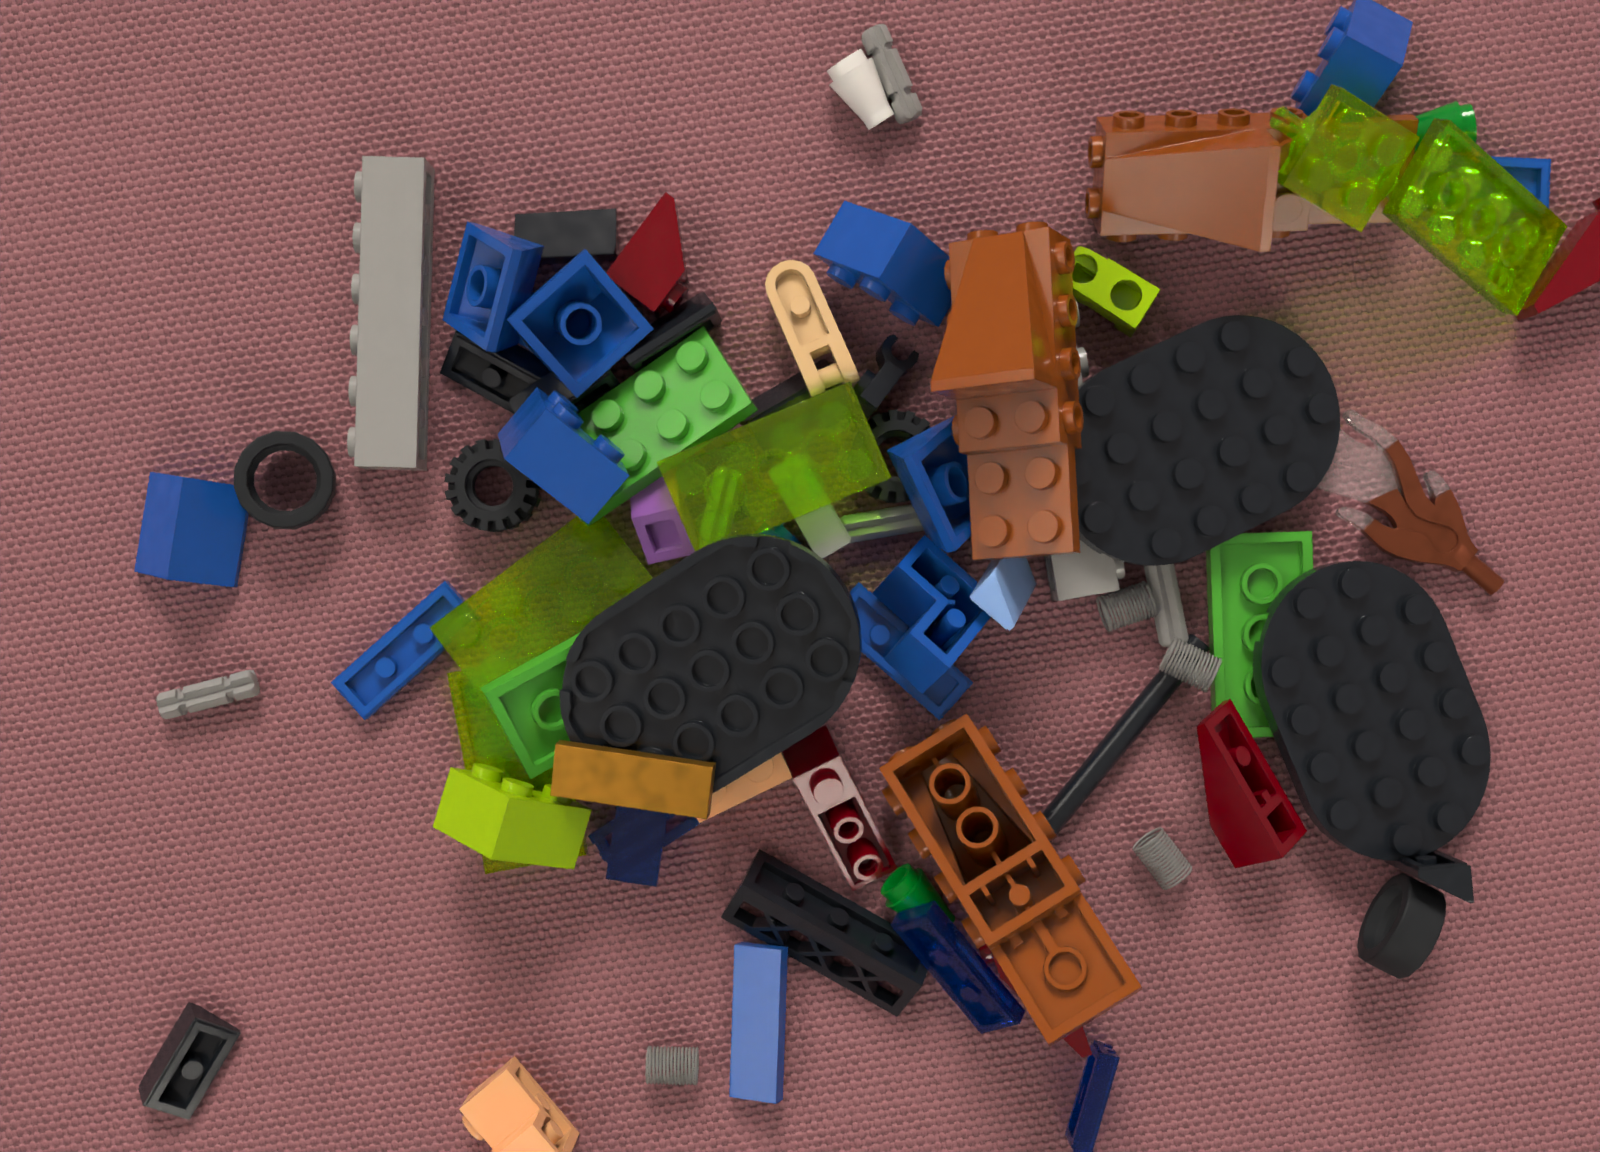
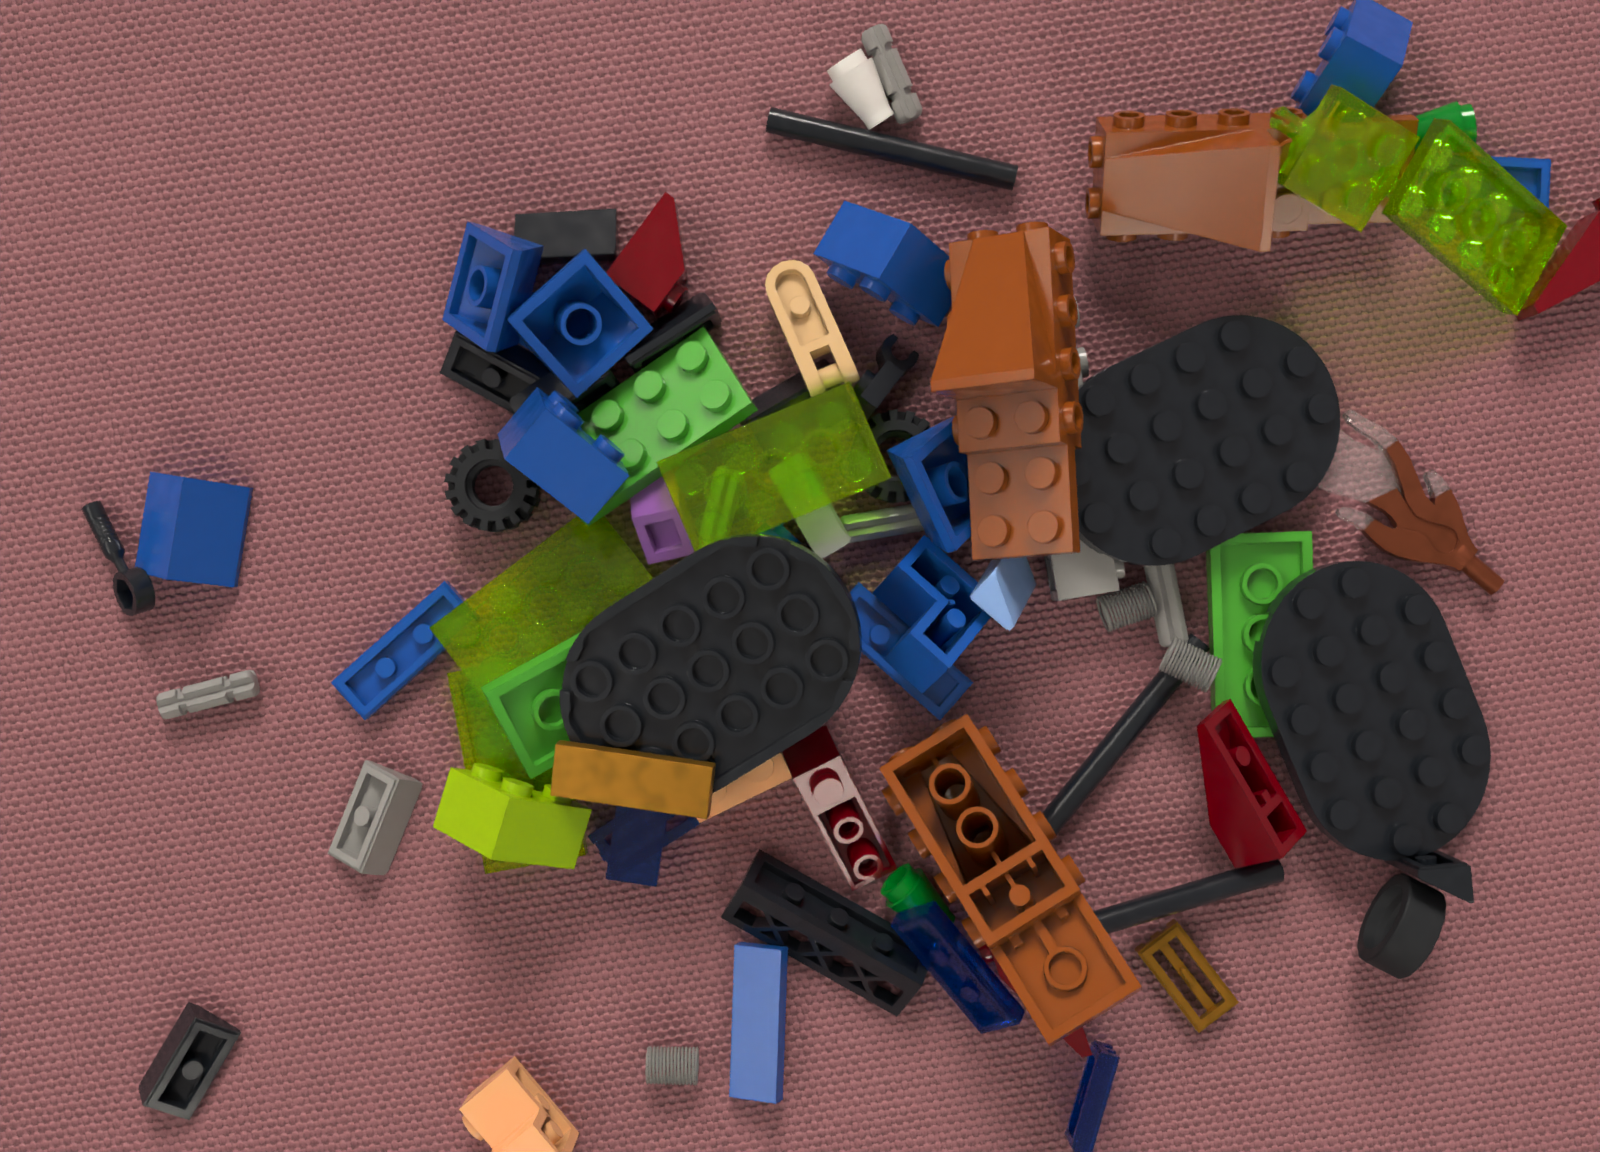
black tyre [234,431,336,530] -> none
light grey brick [347,156,435,471] -> none
lime leg [1072,246,1161,338] -> none
light grey piece [1132,827,1193,890] -> none
none -> black piece [81,501,155,616]
none -> light grey slope [328,760,423,875]
none -> black piece [766,107,1018,191]
none -> black piece [1093,859,1284,934]
none -> pearl gold tile [1134,919,1239,1033]

